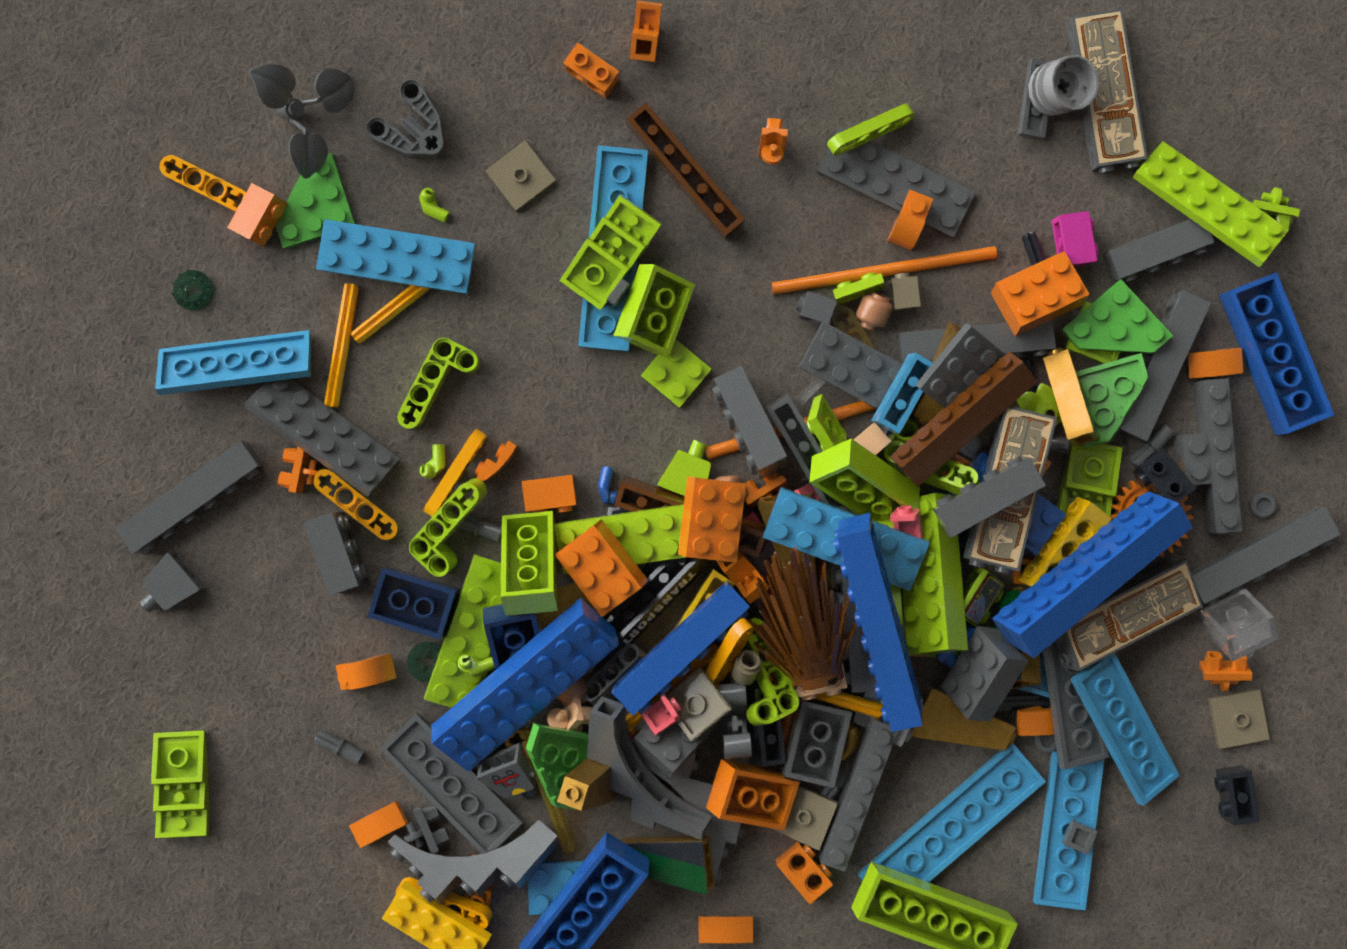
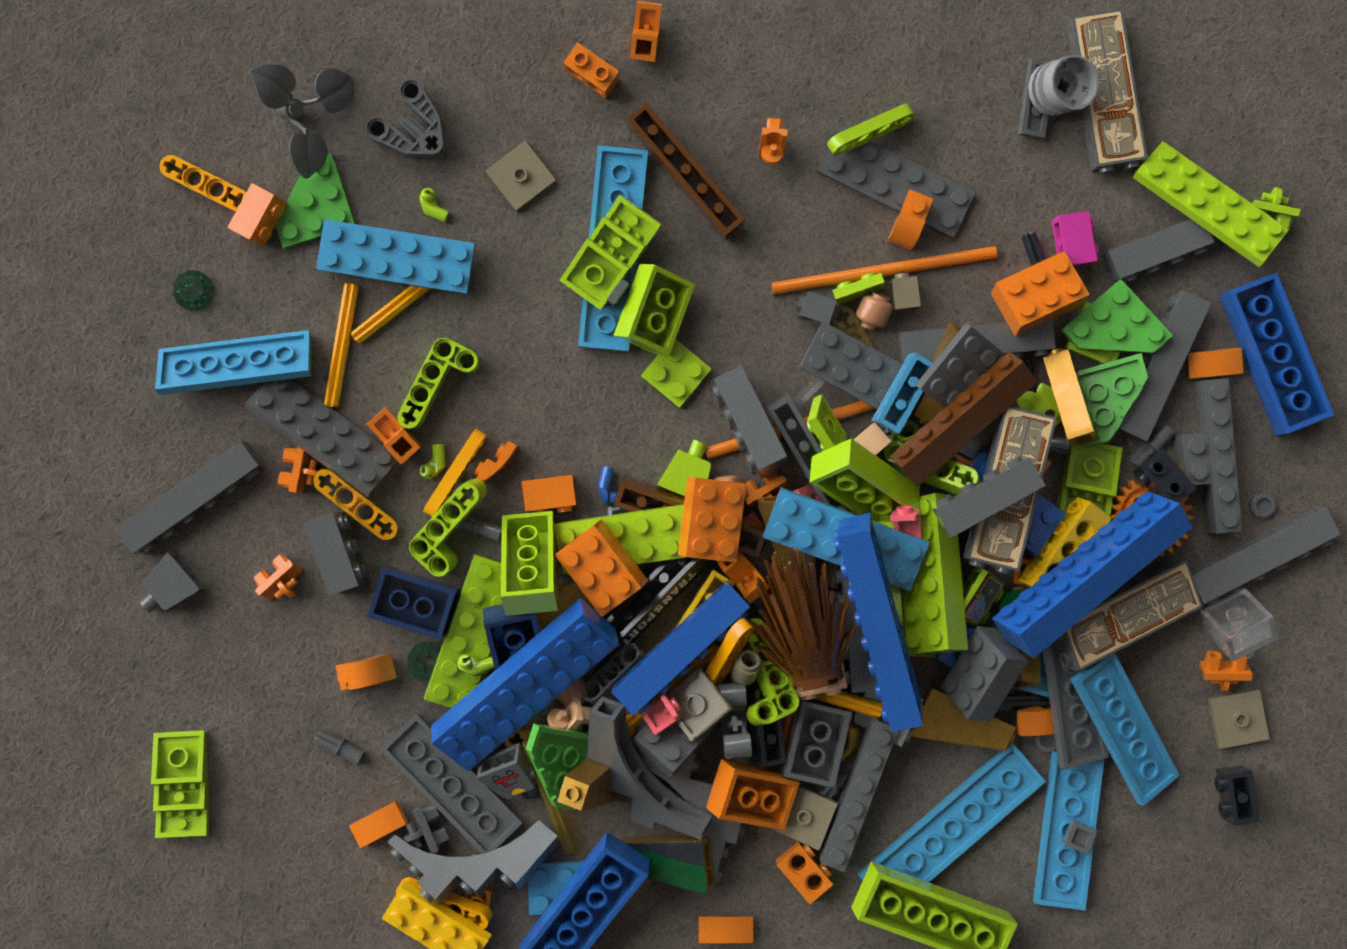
none -> orange hips [254,554,304,601]
none -> orange brick [366,406,420,464]

